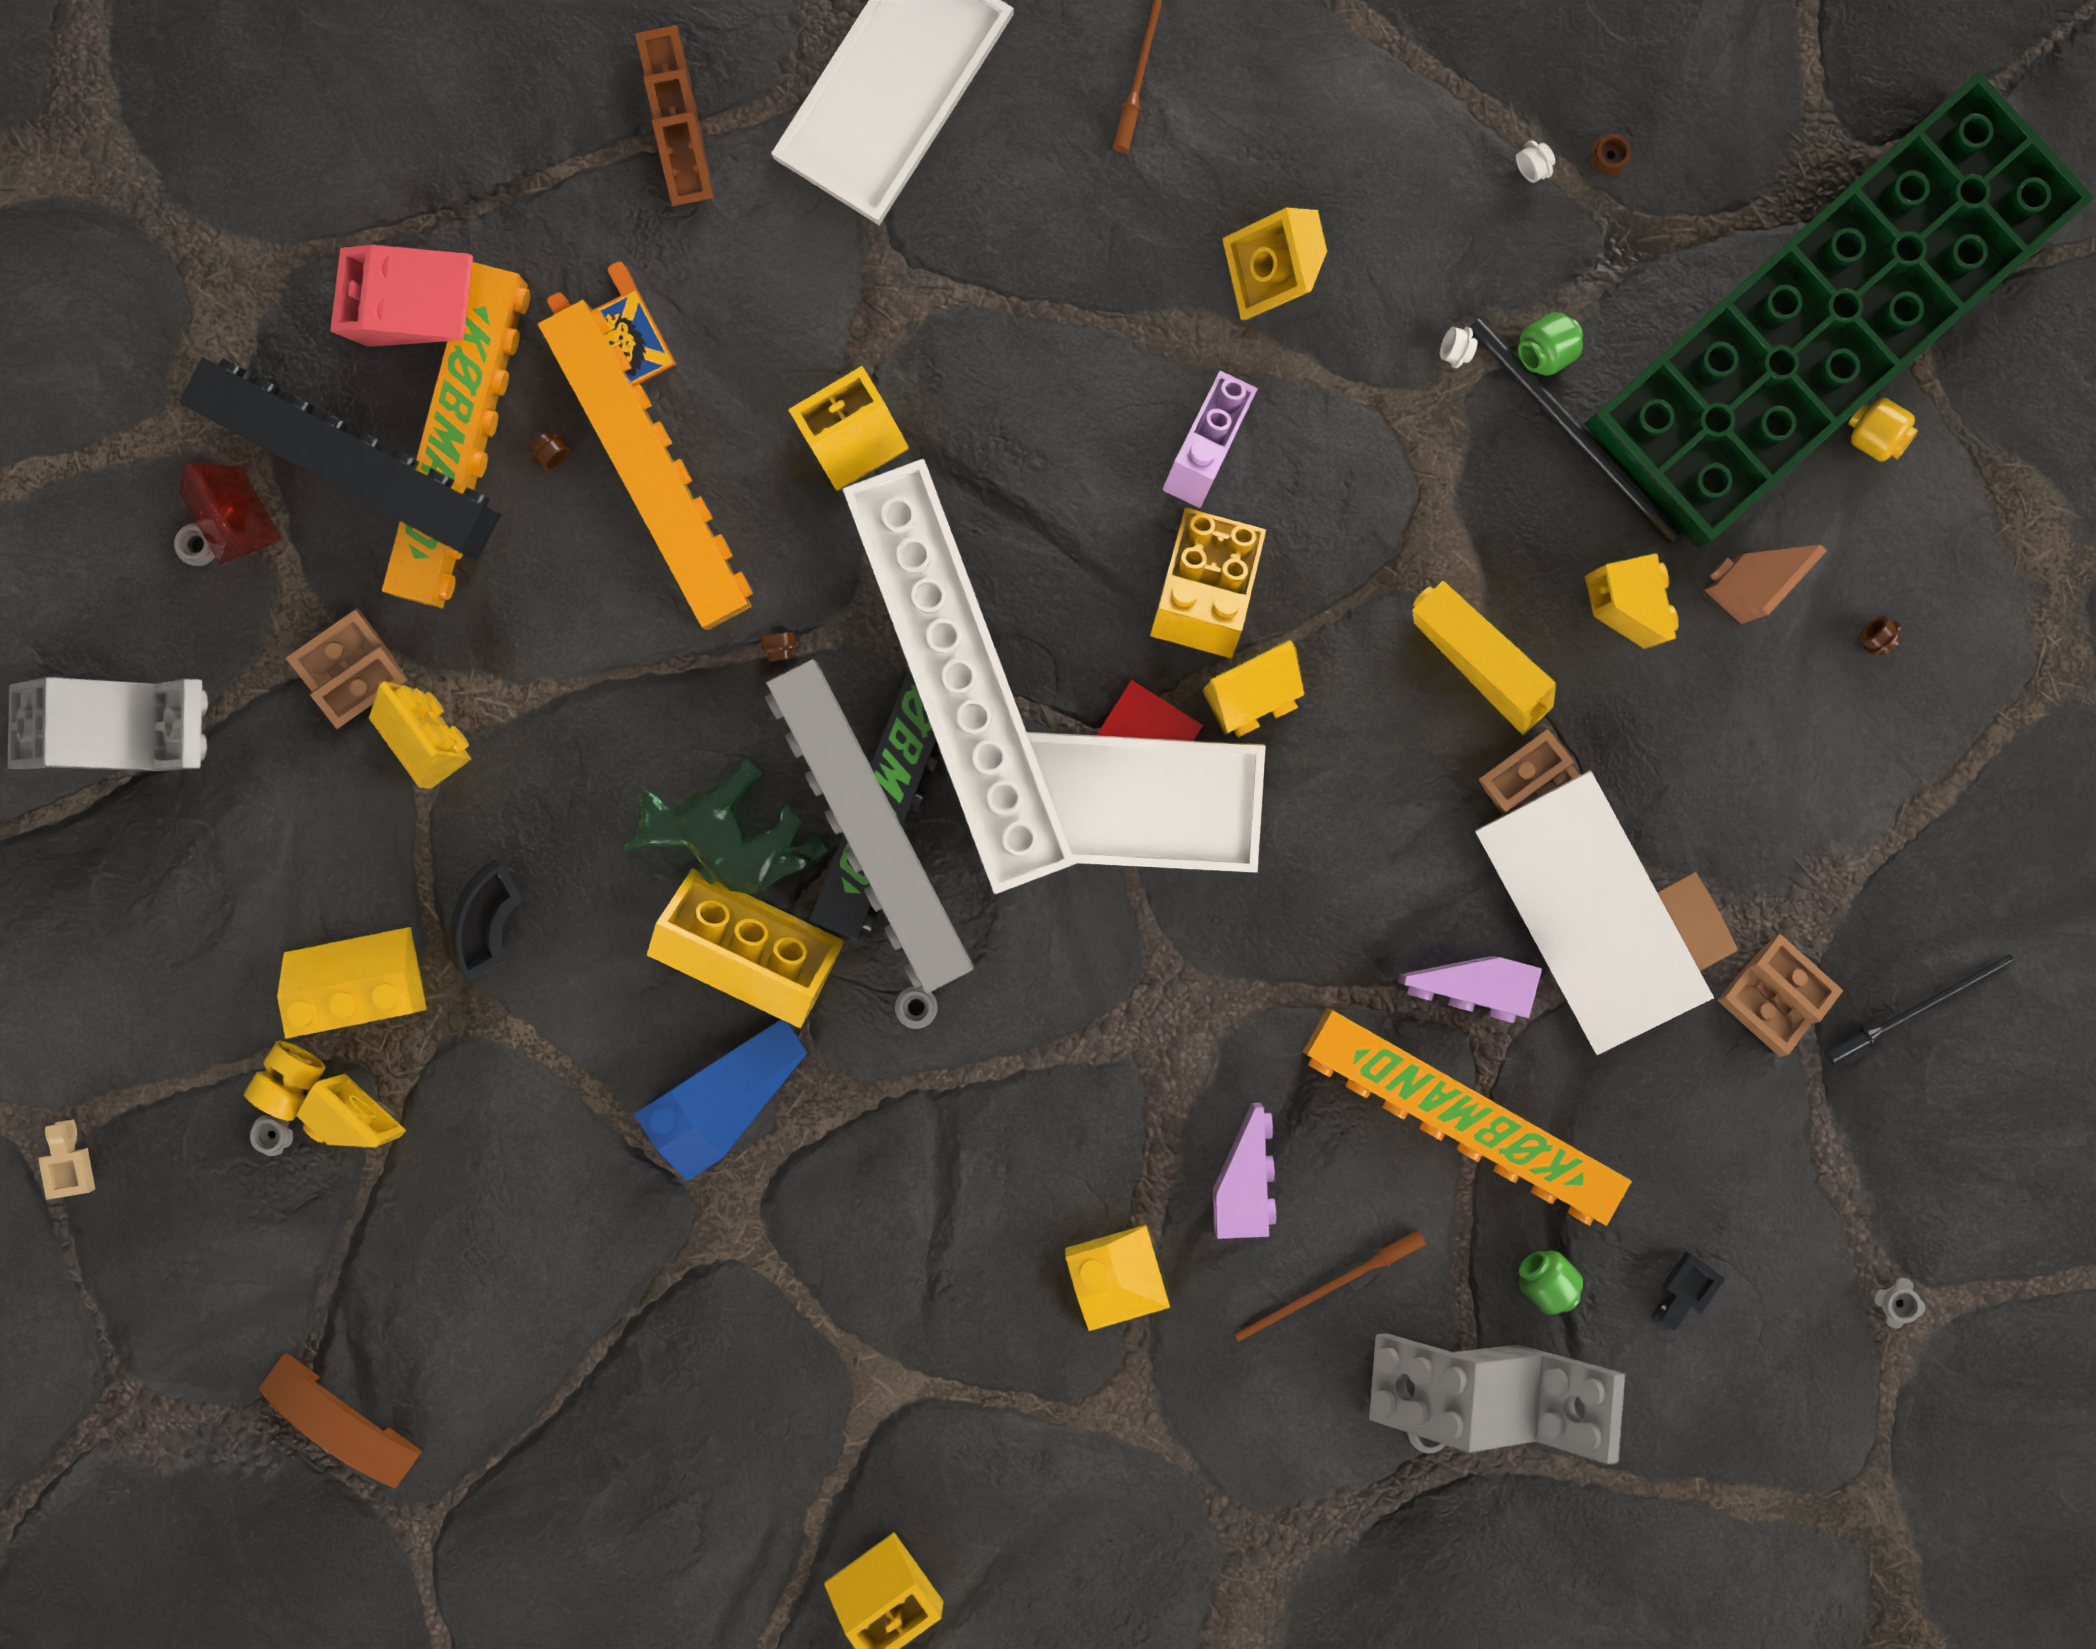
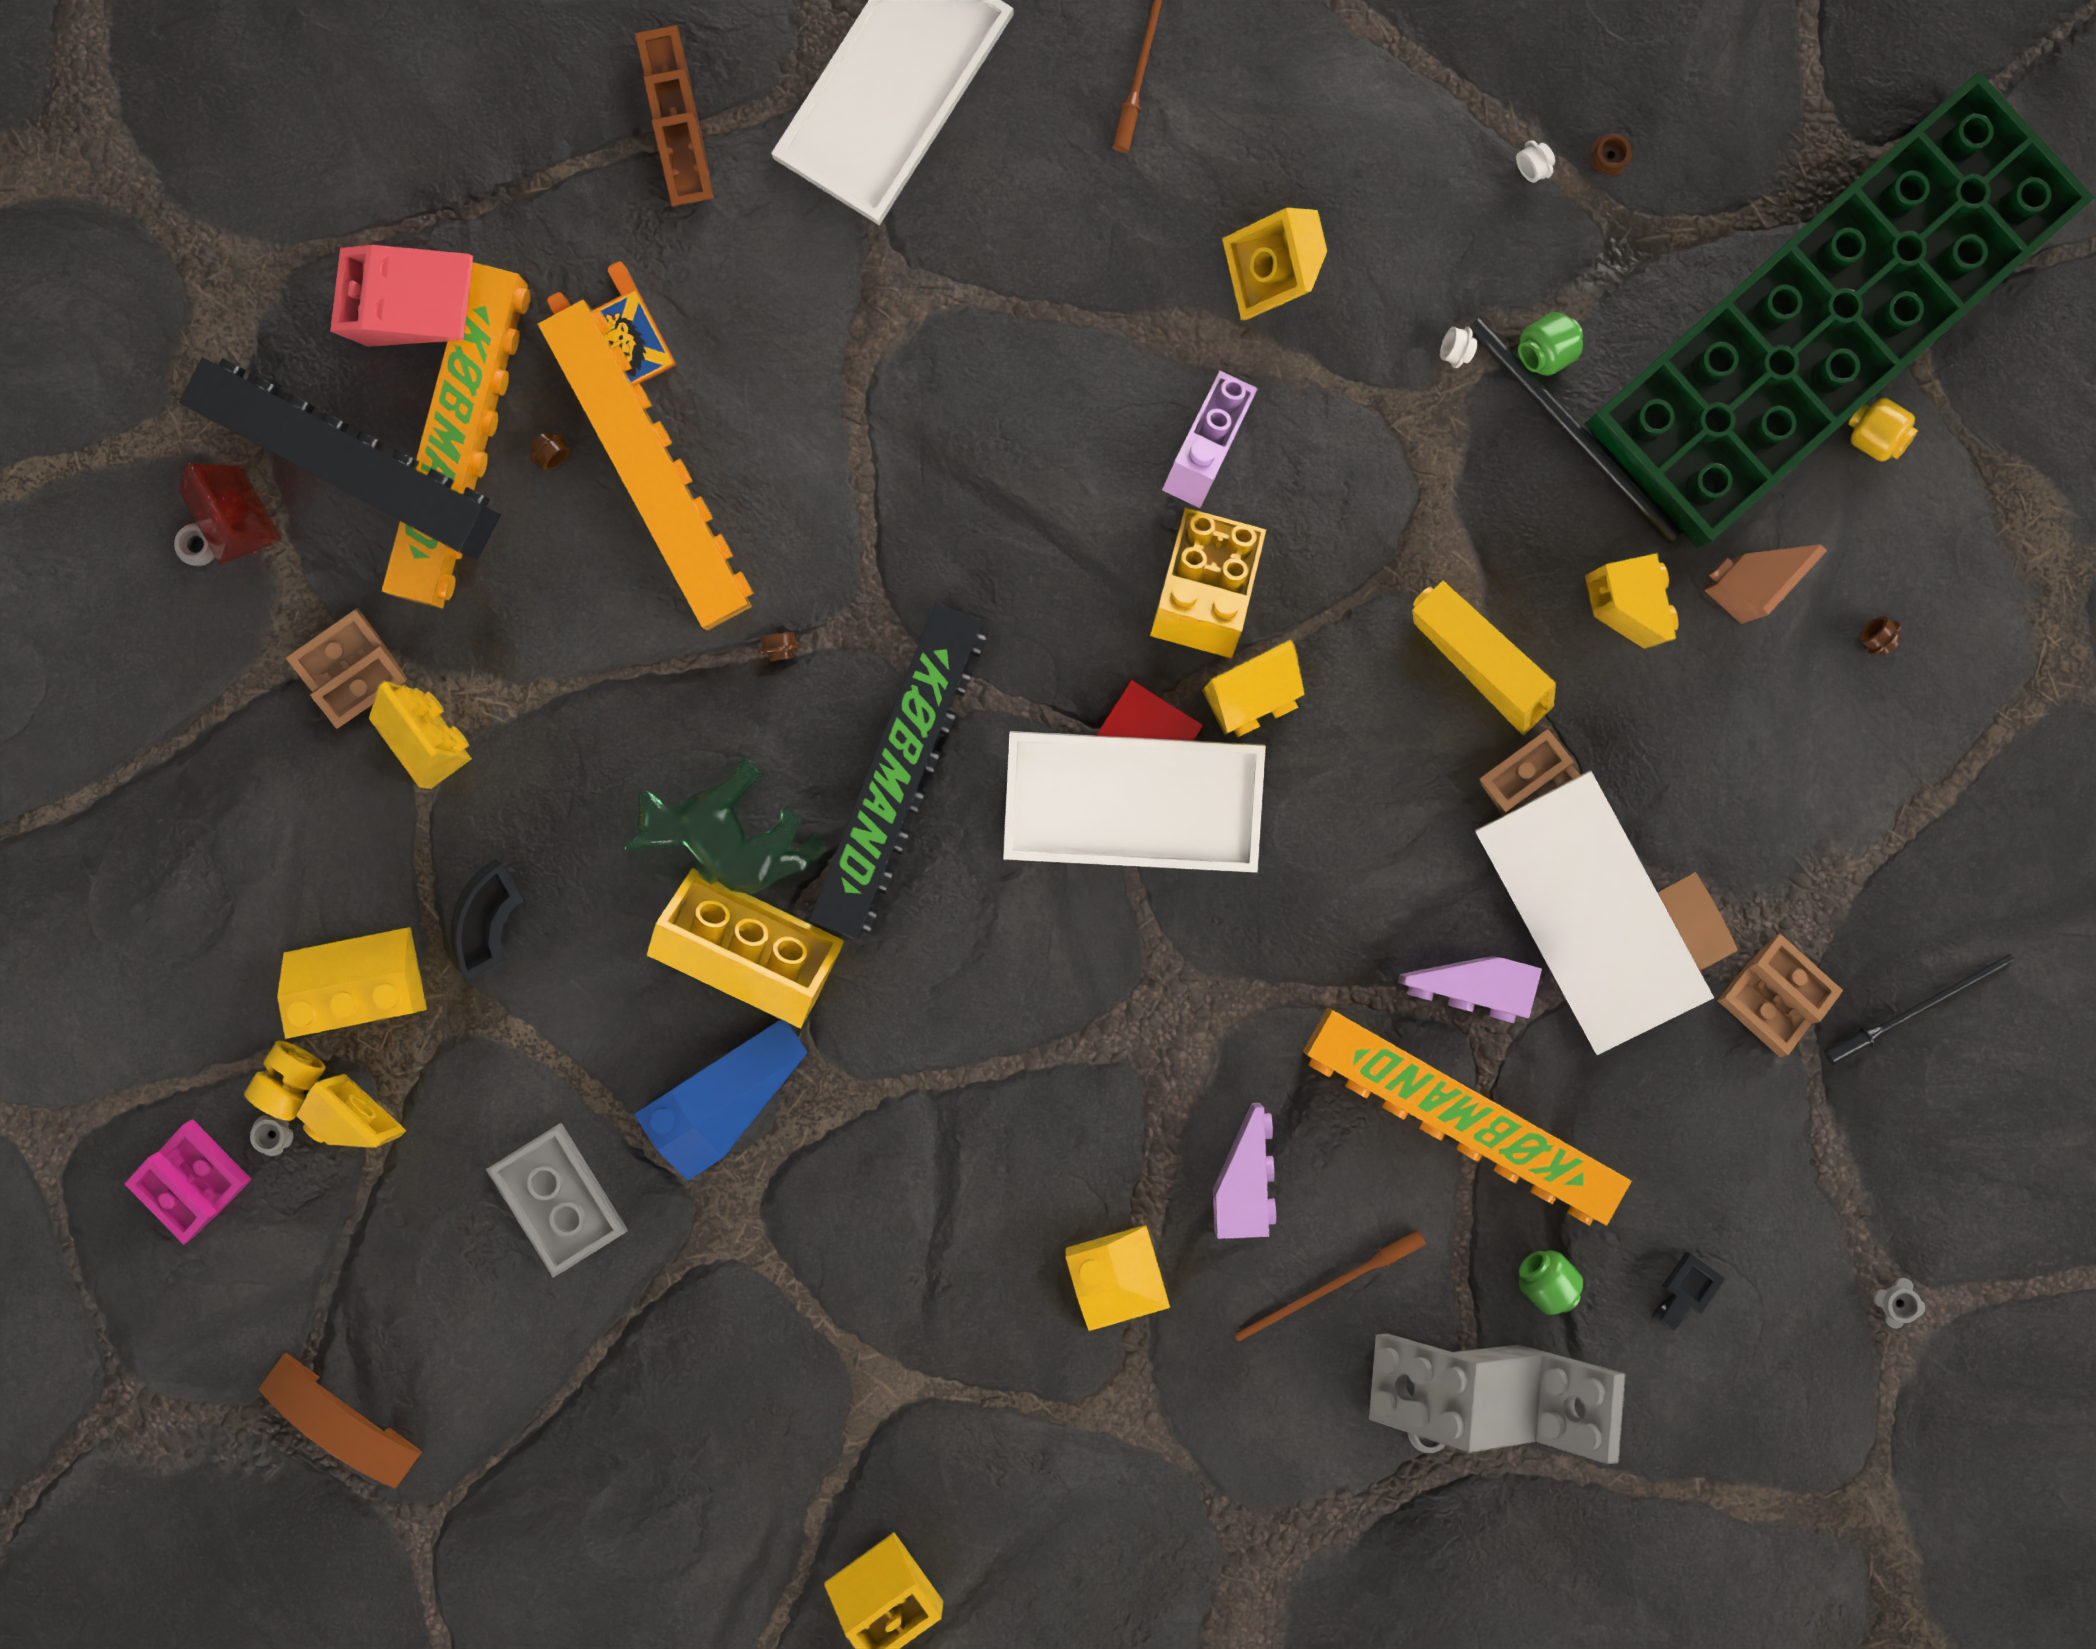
light grey bracket [8,677,208,771] -> none
tan plate [38,1119,95,1200] -> none
light grey brick [765,659,974,994] -> none
yellow slope [788,366,909,492] -> none
white plate [843,458,1076,894] -> none
light grey plate [895,986,938,1029] -> none
none -> dark pink slope [125,1119,252,1245]
none -> light grey tile [486,1123,628,1278]

